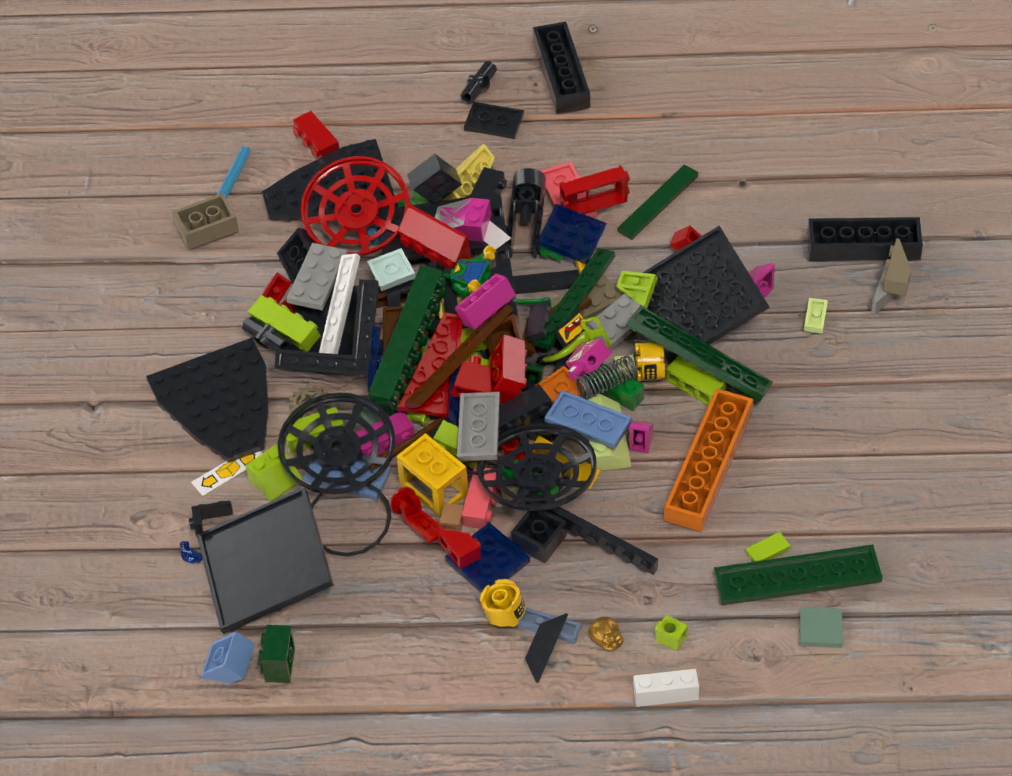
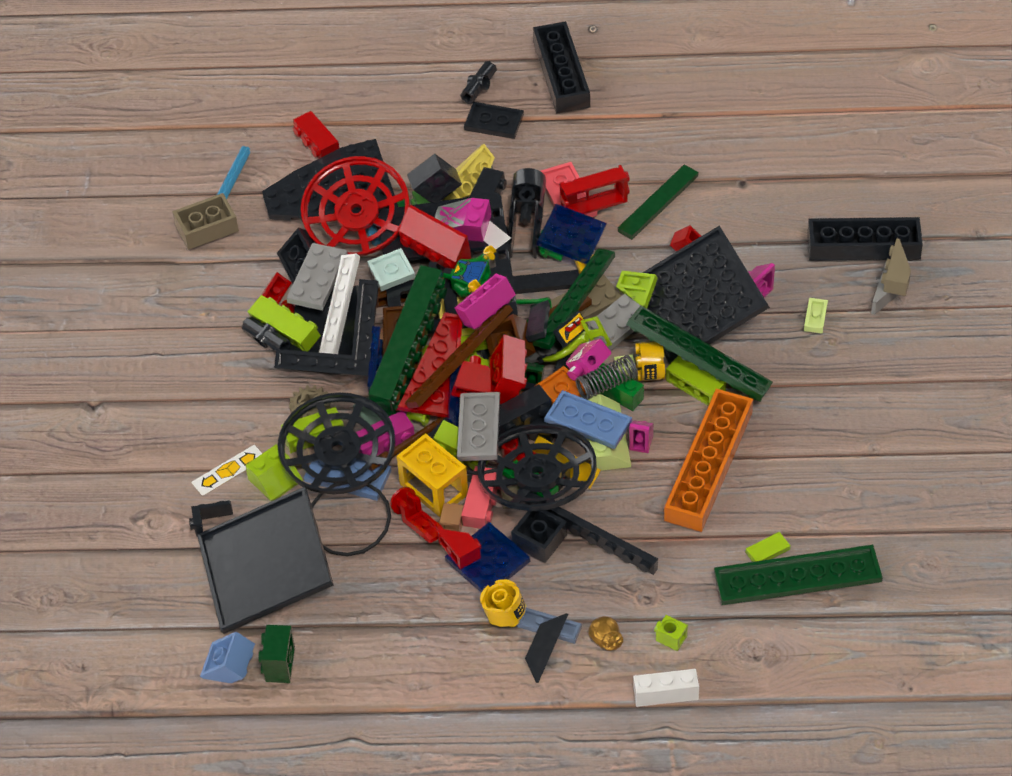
black wing [146,338,269,463] -> none
clear blue arm [179,541,202,564] -> none
sand green tile [800,607,842,648] -> none

